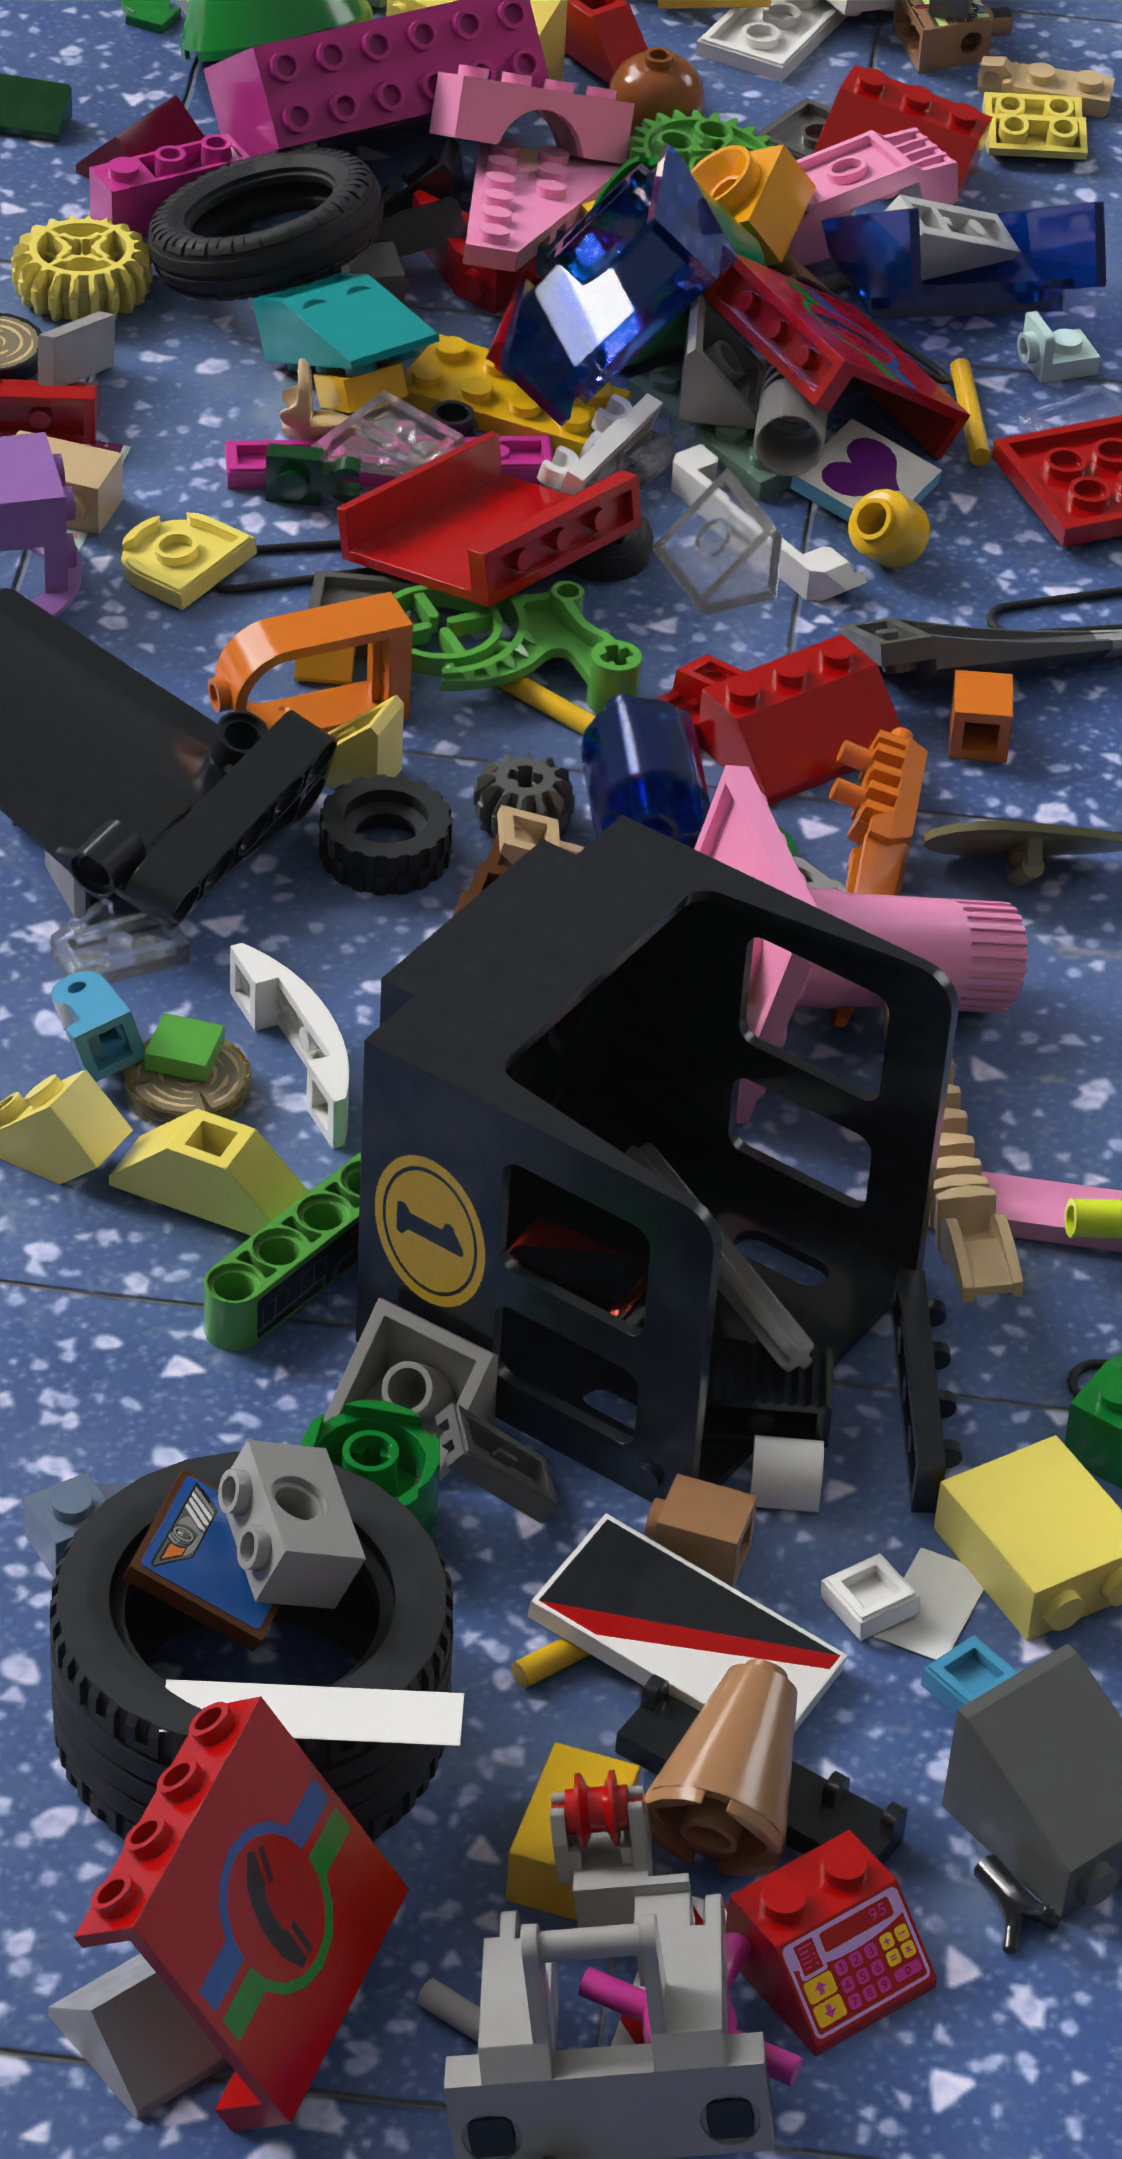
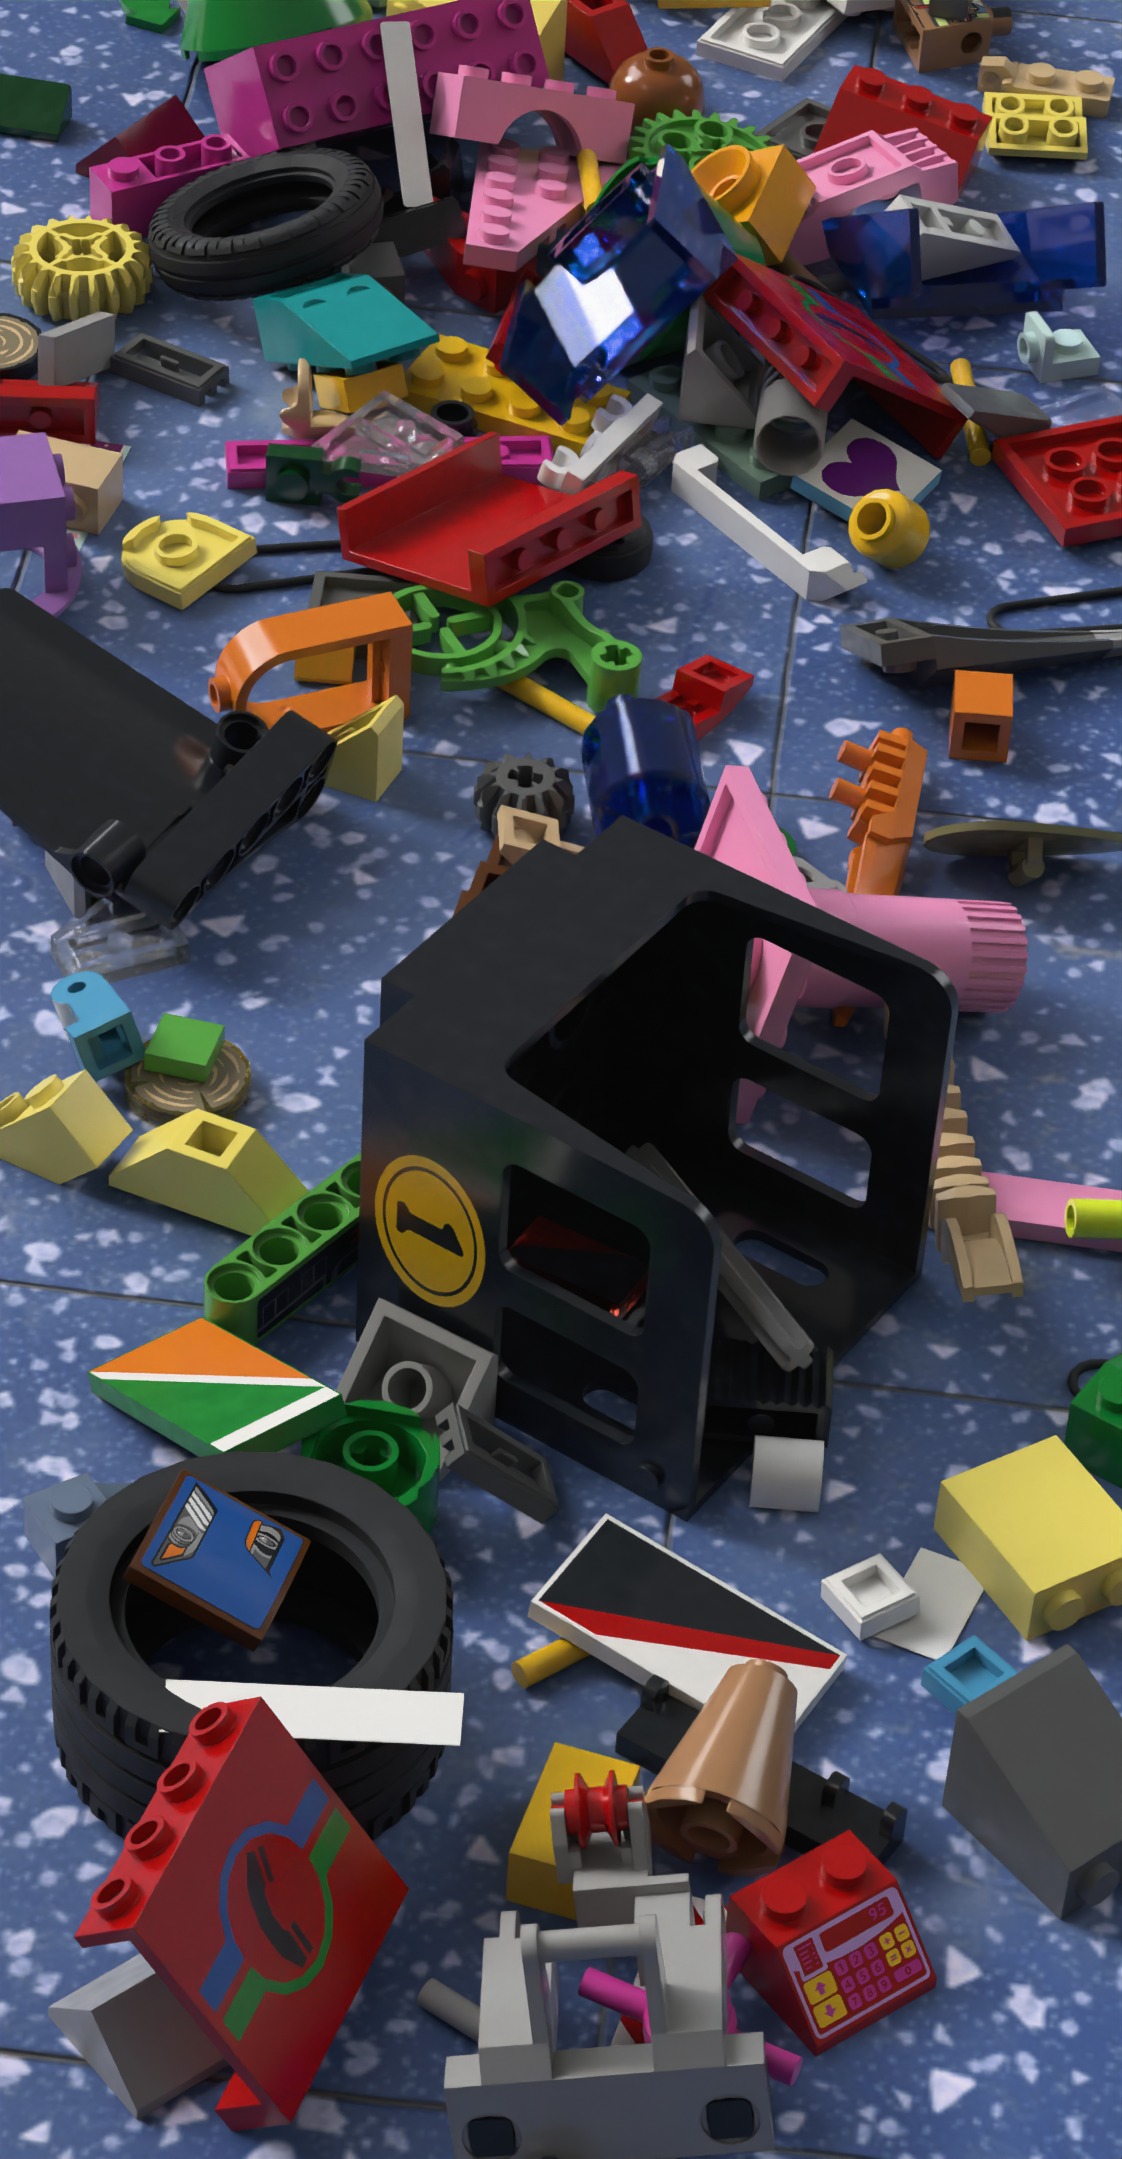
light grey brick [218,1440,366,1609] -> none
white slope [230,943,349,1149] -> none
black tyre [319,775,453,896] -> none
medium nougat brick [644,1473,758,1588] -> none
clear slope [653,468,783,615] -> none
red slope [697,634,901,806] -> none
black hinge [891,1269,962,1513] -> none
black bar [974,1855,1061,1954] -> none
none -> tile [87,1317,347,1457]
none -> dark grey tile [110,332,229,407]
none -> white sticker [380,21,433,207]
none -> yellow bar [577,149,603,217]
none -> dark grey slope [940,383,1052,438]

